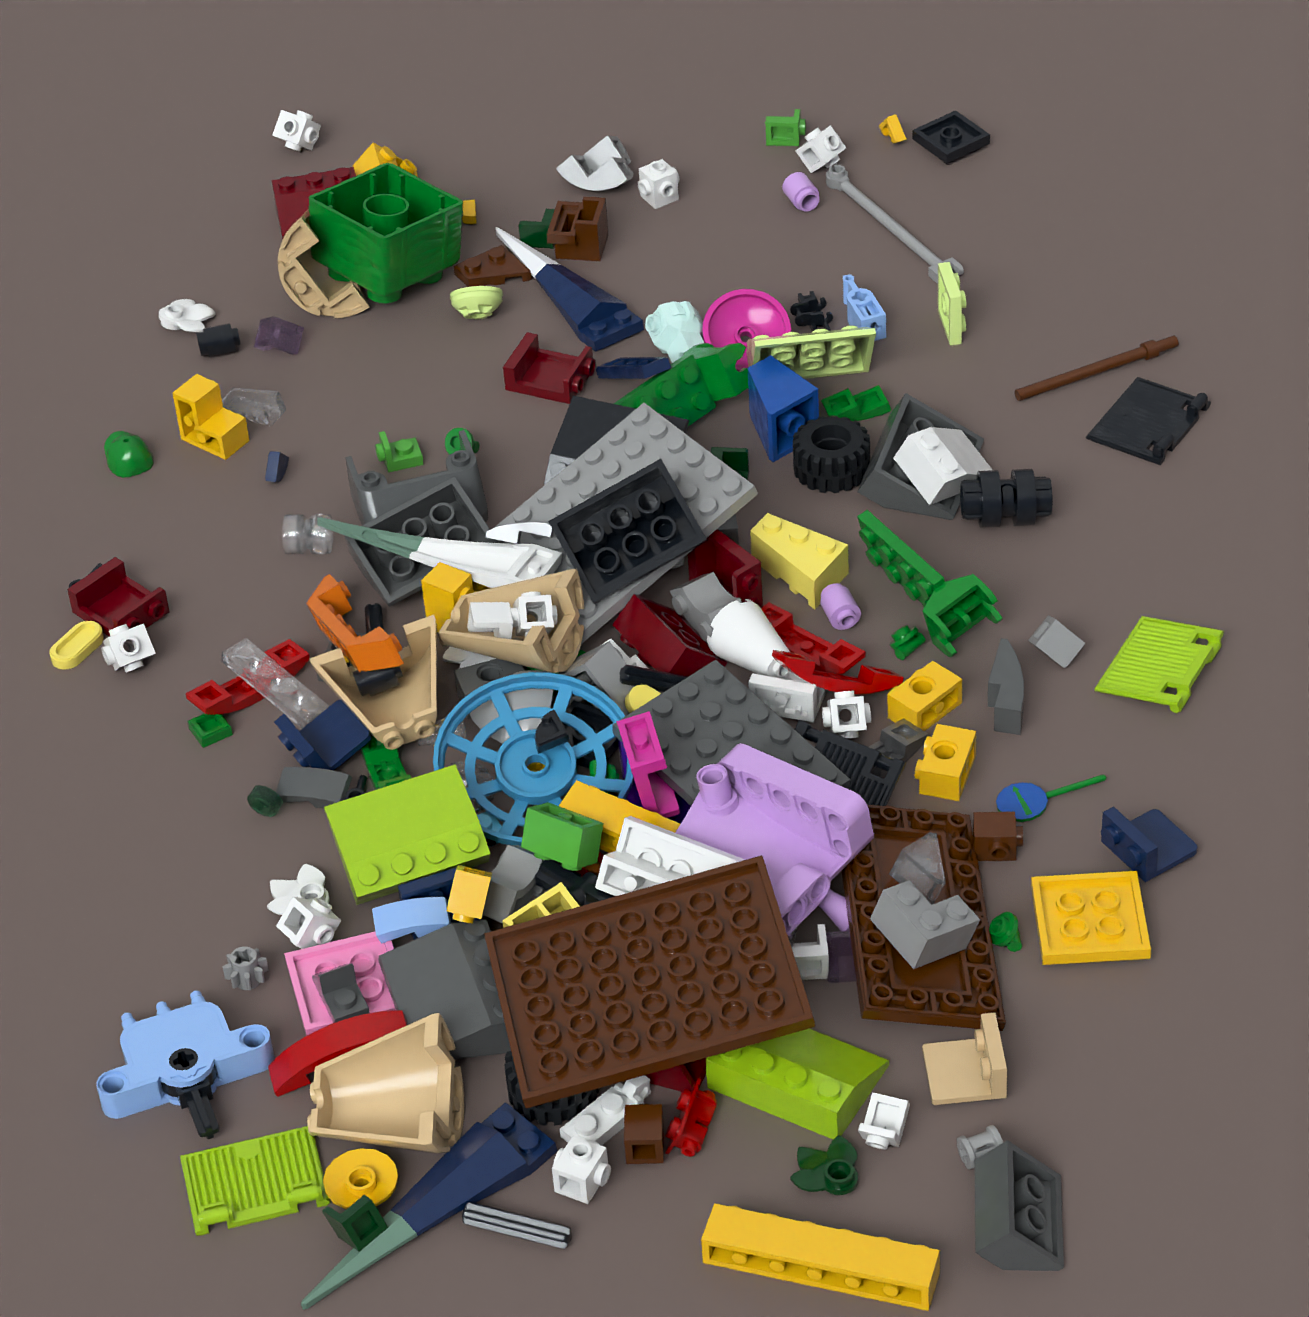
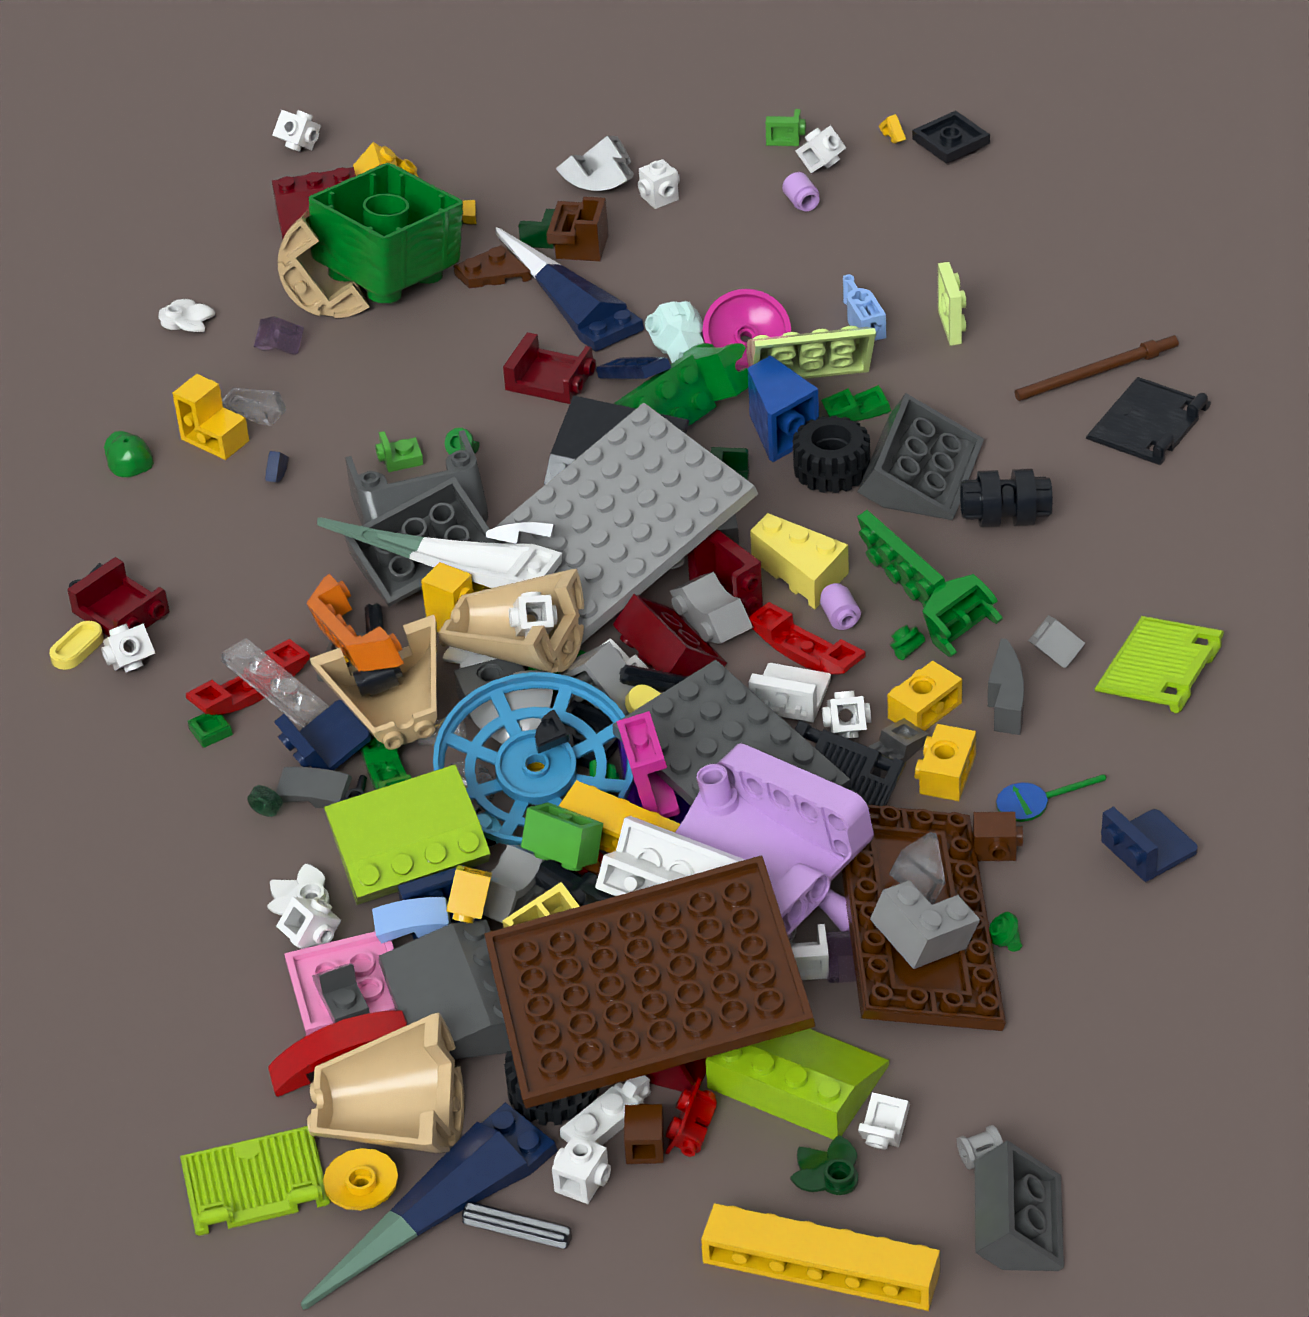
light blue piece [96,990,274,1139] -> none
black brick [196,323,241,357] -> none
light grey gear [223,947,269,990] -> none
clear wheel [283,514,333,554] -> none
dark green panel [322,1195,389,1251] -> none
yellowish green piece [450,286,503,319] -> none
white panel [467,602,513,639] -> none
black slope [548,459,708,604] -> none
white cone [707,599,791,678] -> none
red slope [771,650,904,694] -> none
black piece [790,291,833,332] -> none
light grey hinge [826,164,964,284] -> none
white slope [893,427,992,505] -> none
tan bracket [922,1013,1007,1105] -> none
yellow plate [1031,871,1151,965] -> none

